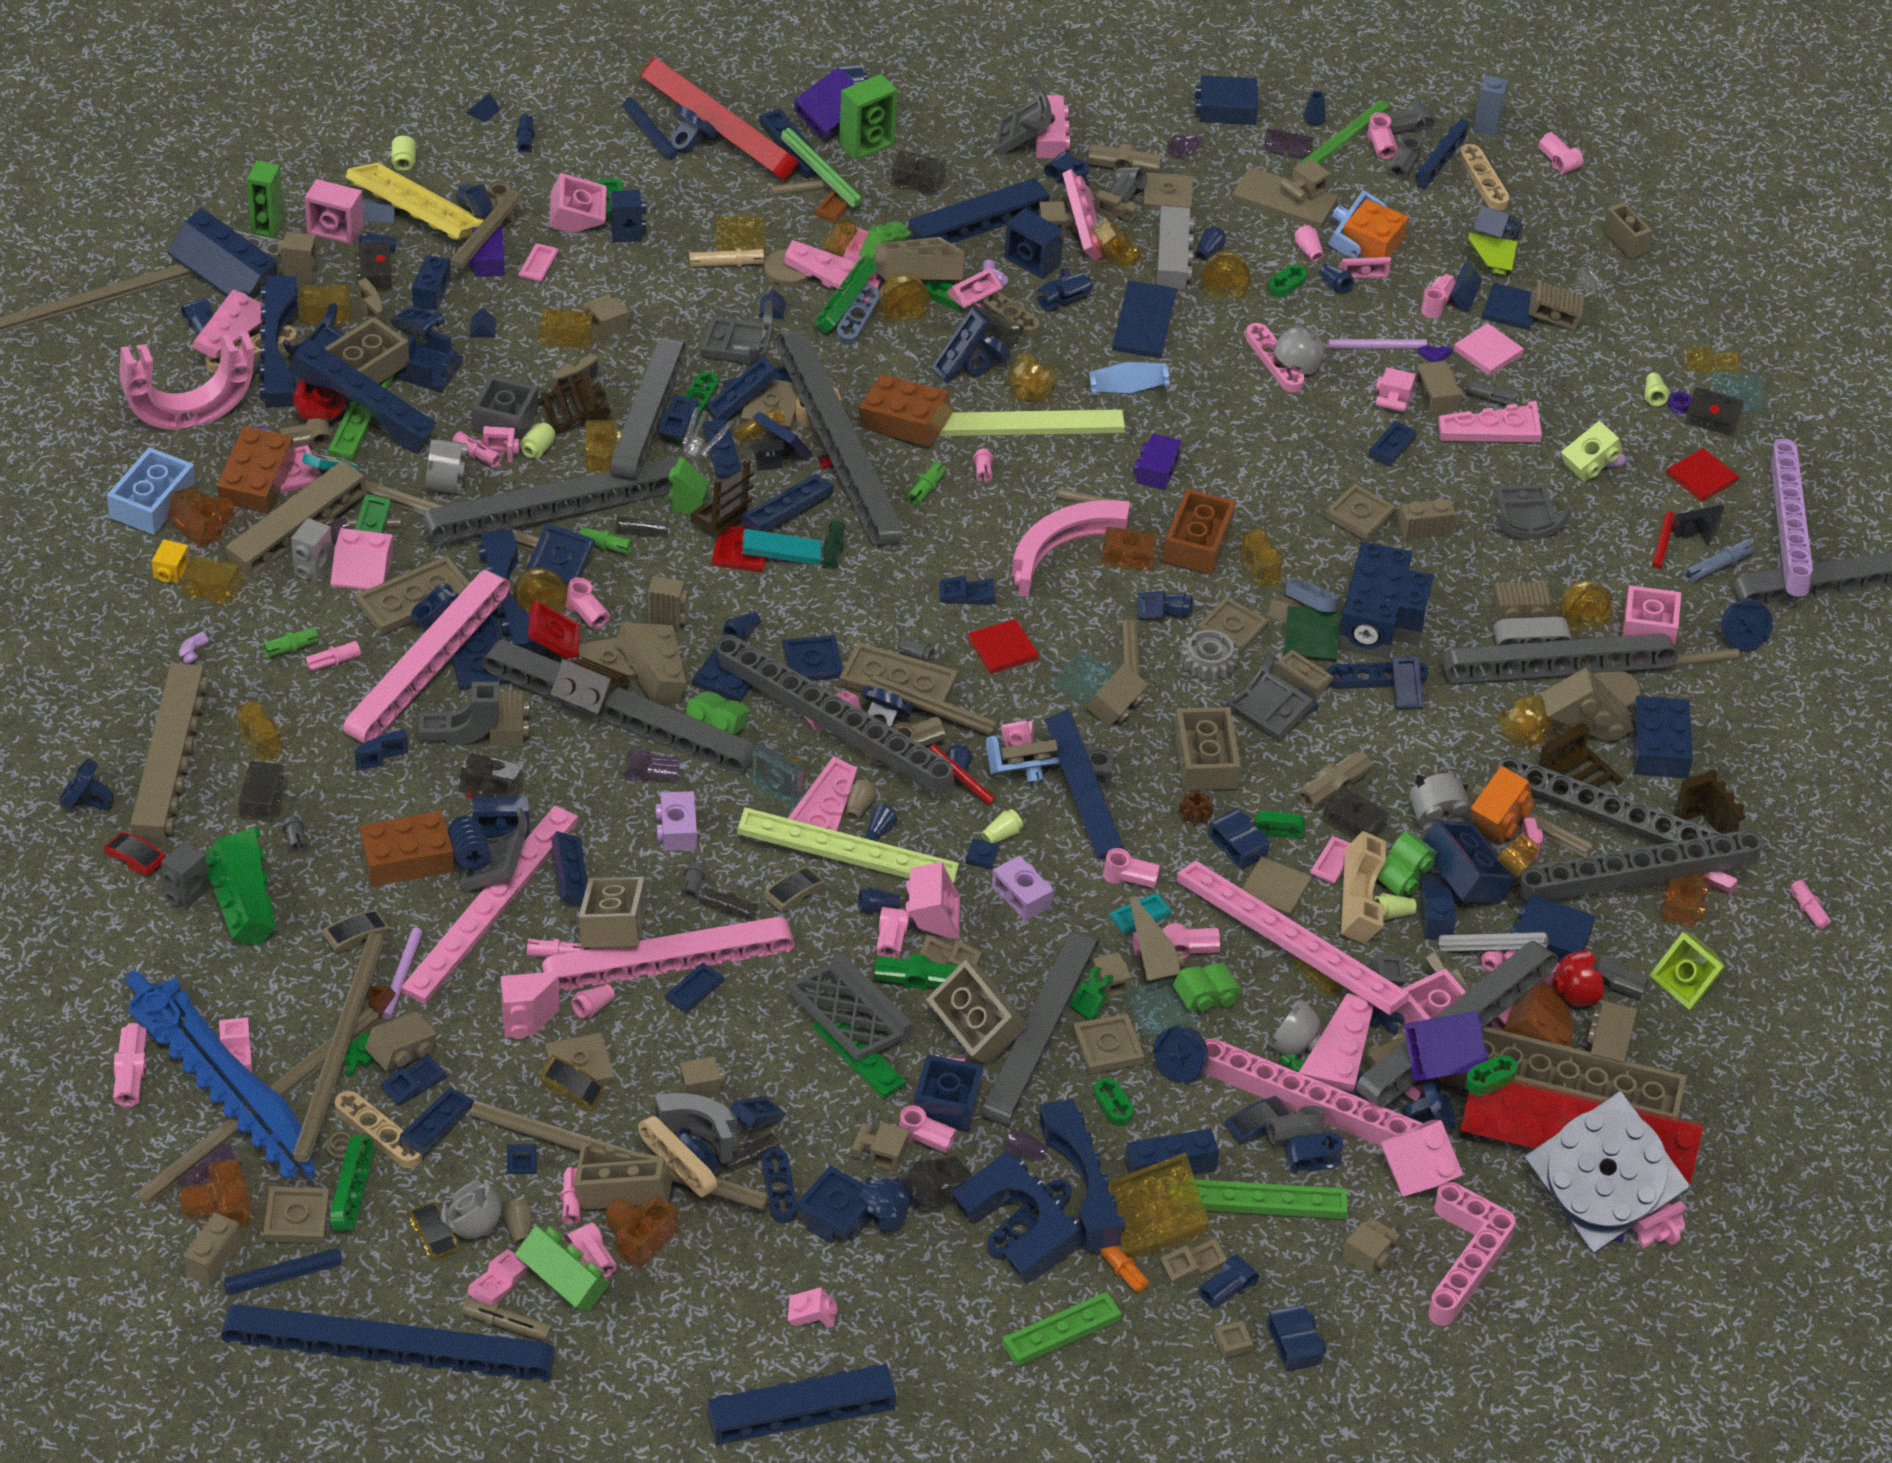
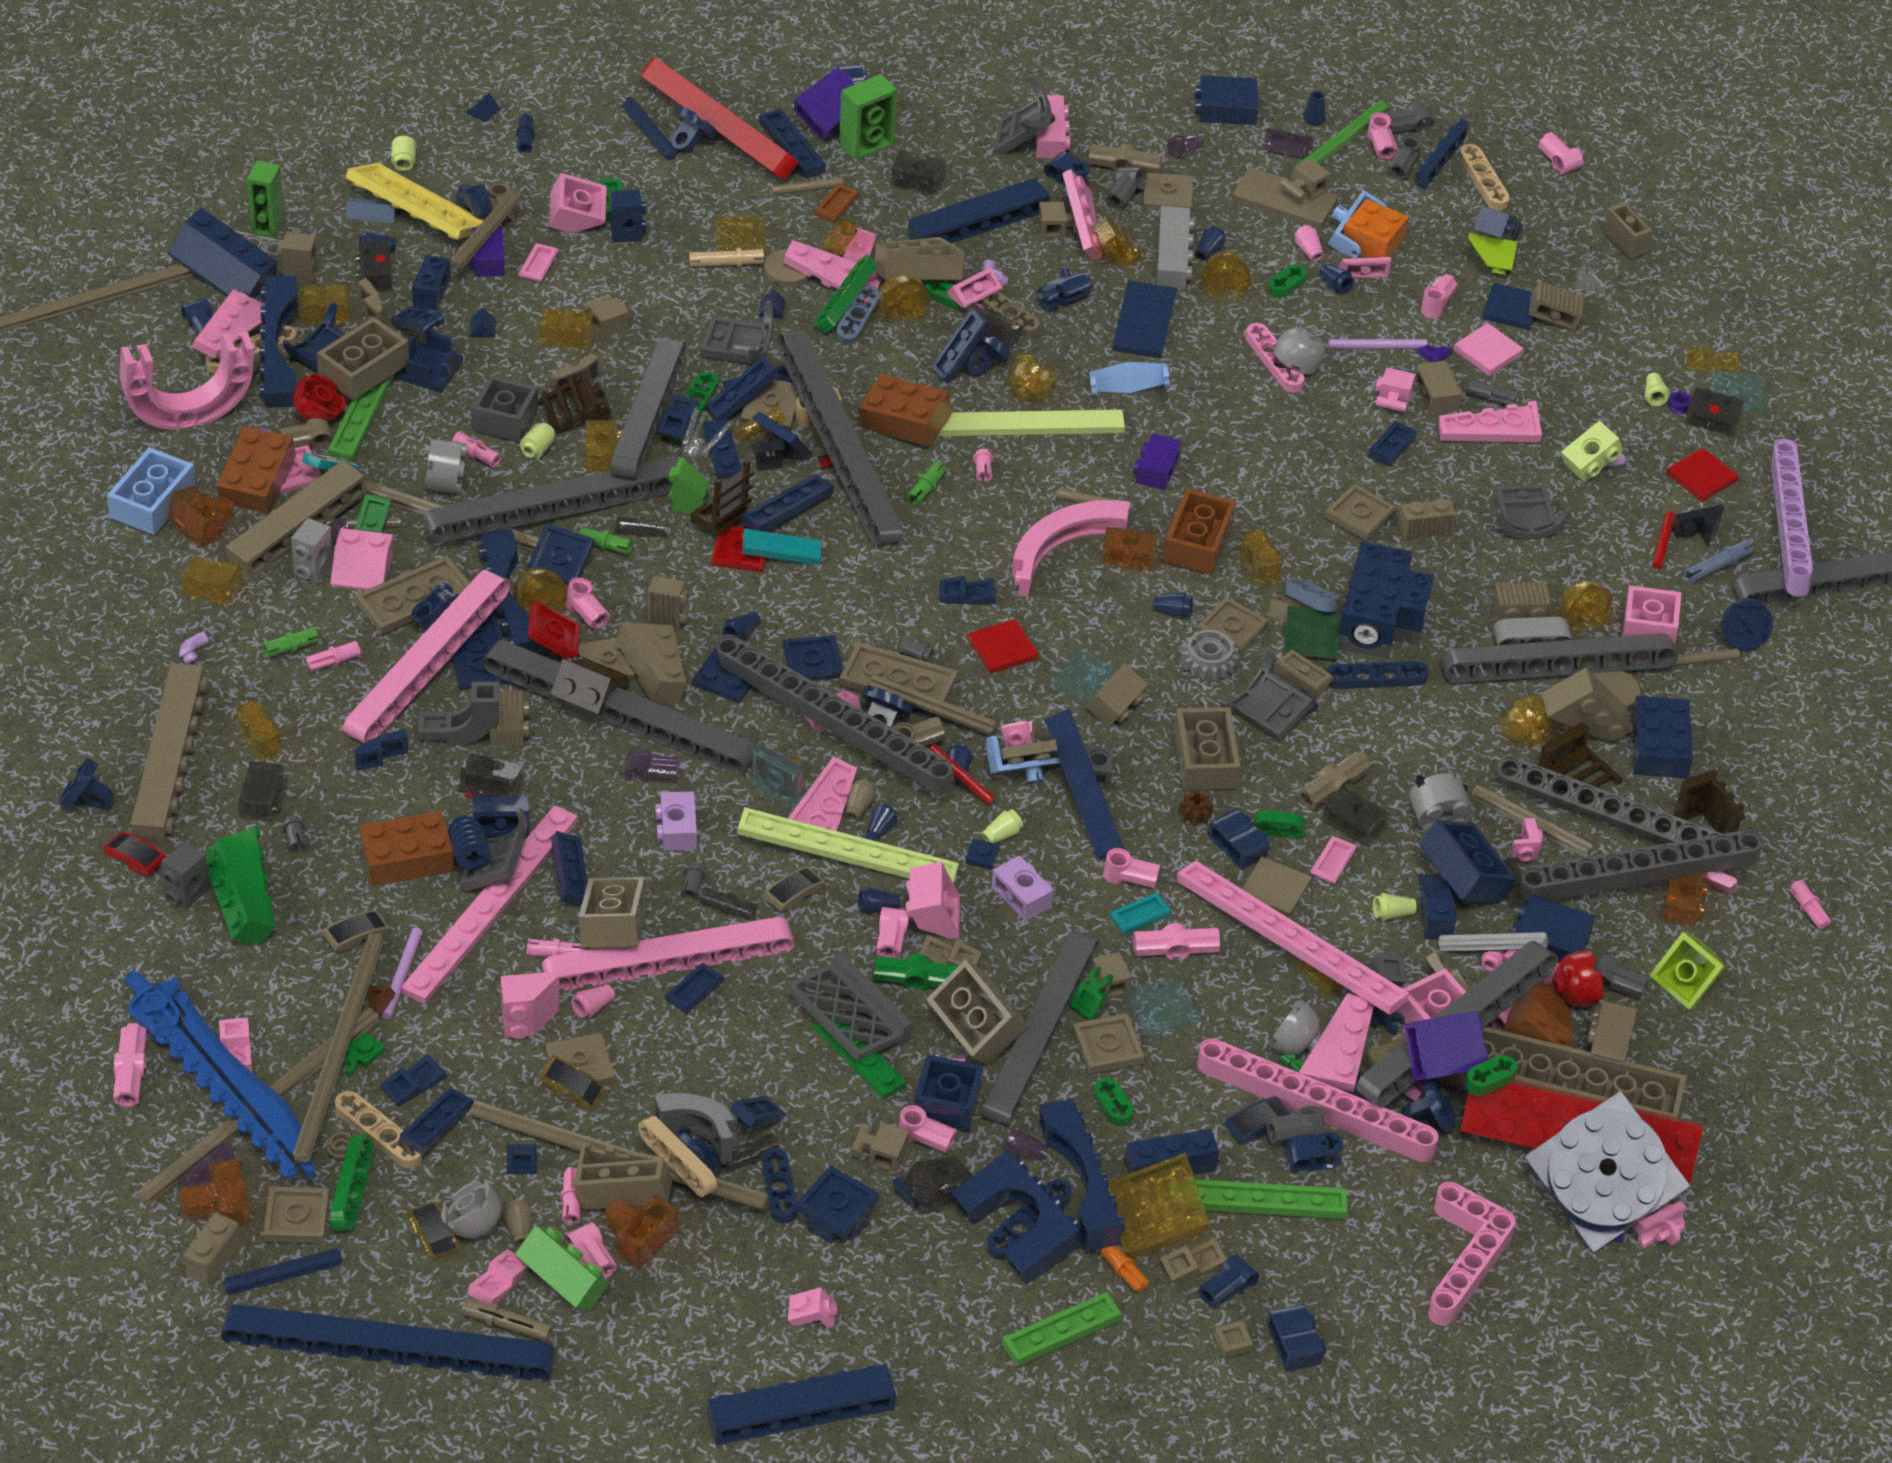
yellow brick [152,539,190,583] -> none
dark blue arch [288,337,437,454] -> none
bright pink brick [305,179,364,245] -> none
dark tan brick [365,1012,437,1071] -> none
bright pink bracket [483,426,520,463] -> none
dark tan brick [679,1057,725,1098] -> none
bright green brick [685,691,750,735] -> none
bright green axle [781,128,862,208] -> none
clear green pin [822,521,846,570] -> none
bright green brick [859,221,911,261] -> none
dark blue hair [860,1176,910,1232] -> none
dark blue brick [1004,208,1064,280] -> none
dark tan plate [1095,190,1137,223] -> none
dark tan axle [1122,619,1139,675] -> none
dark tan slope [1129,896,1185,982] -> none
dark blue tile [1138,591,1166,620] -> none
dark blue tile [1153,1025,1209,1082] -> none
bright green brick [1173,963,1242,1011] -> none
tan arch [1341,831,1386,944] -> none
dark tan brick [1342,1217,1401,1275] -> none
bright green brick [1377,831,1437,897] -> none
bright pink slope [1380,1120,1463,1197] -> none
dark blue tile [1391,656,1424,710] -> none
dark blue tile [1450,262,1482,312] -> none
orange brick [1470,765,1534,845] -> none
sand blue slope [1473,75,1508,137] -> none
clear yellow piece [1496,834,1539,878] -> none

